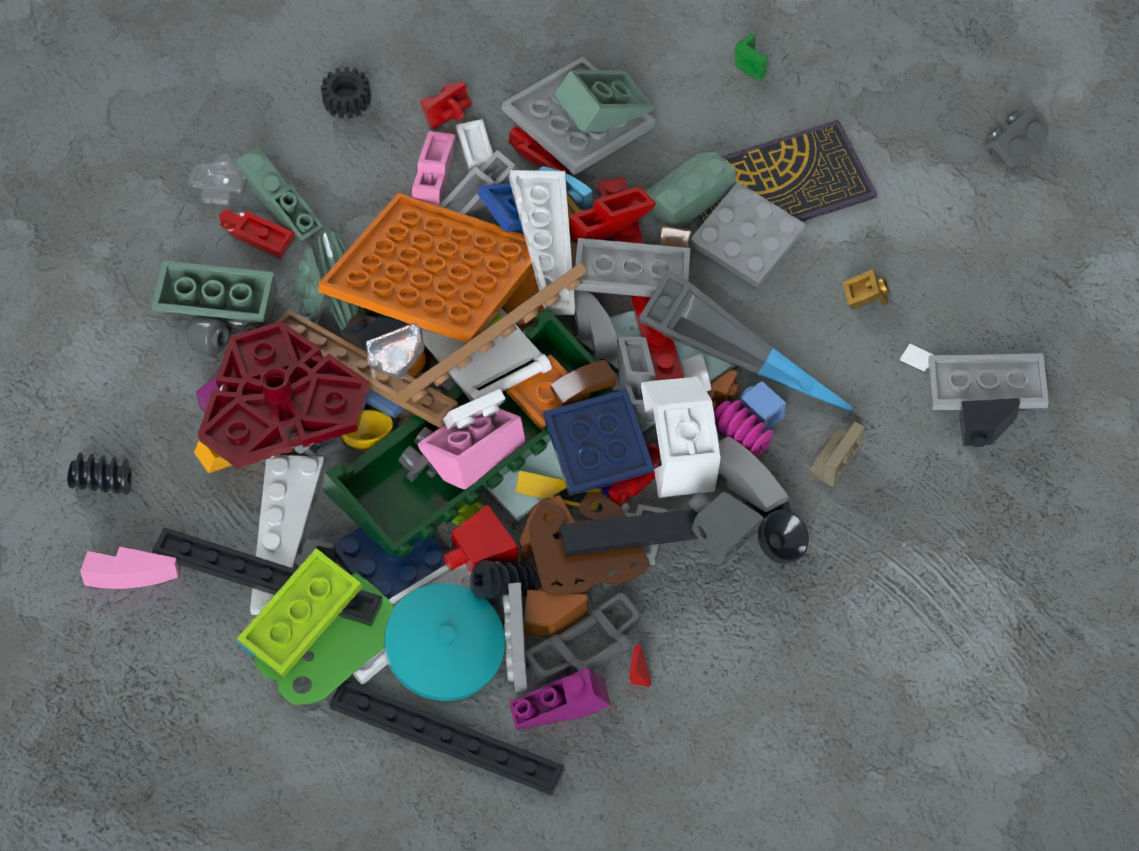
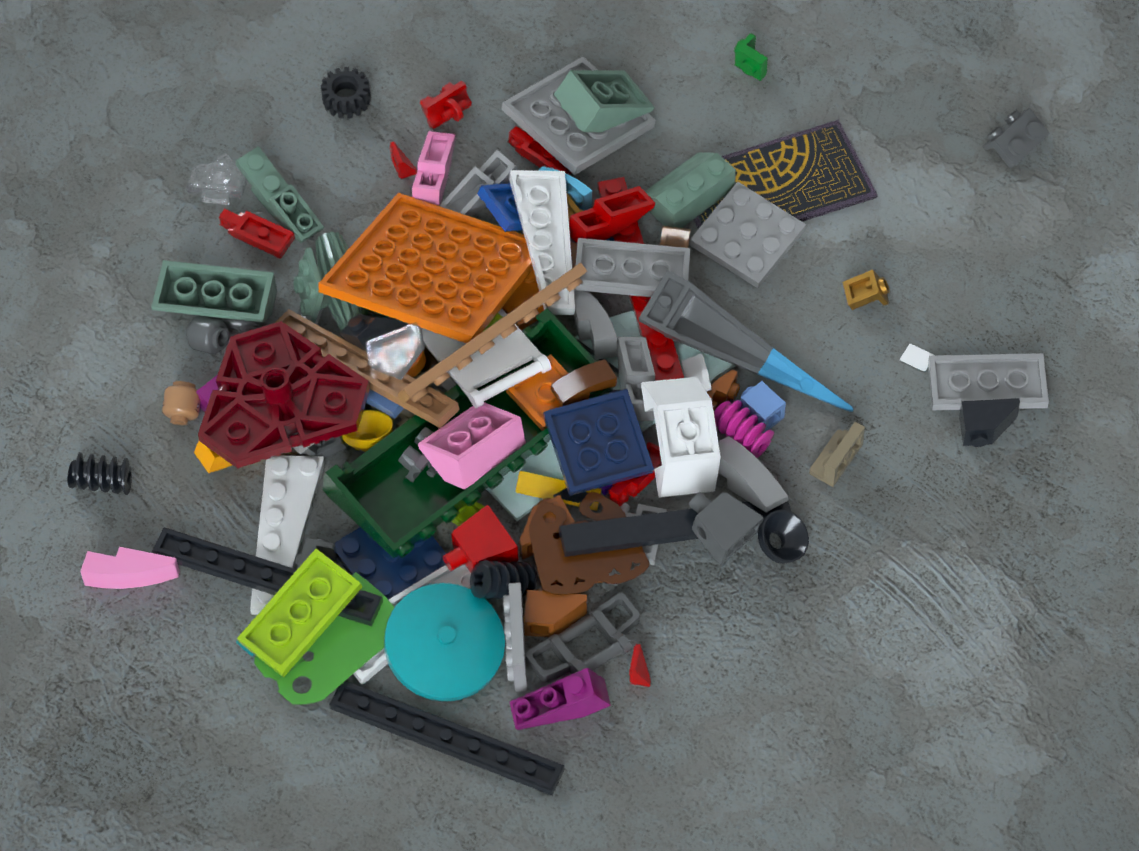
white plate [443,389,505,430] -> none
white tile [456,119,493,172] -> none
none -> medium nougat head [162,381,201,425]
none -> red slope [389,142,417,179]

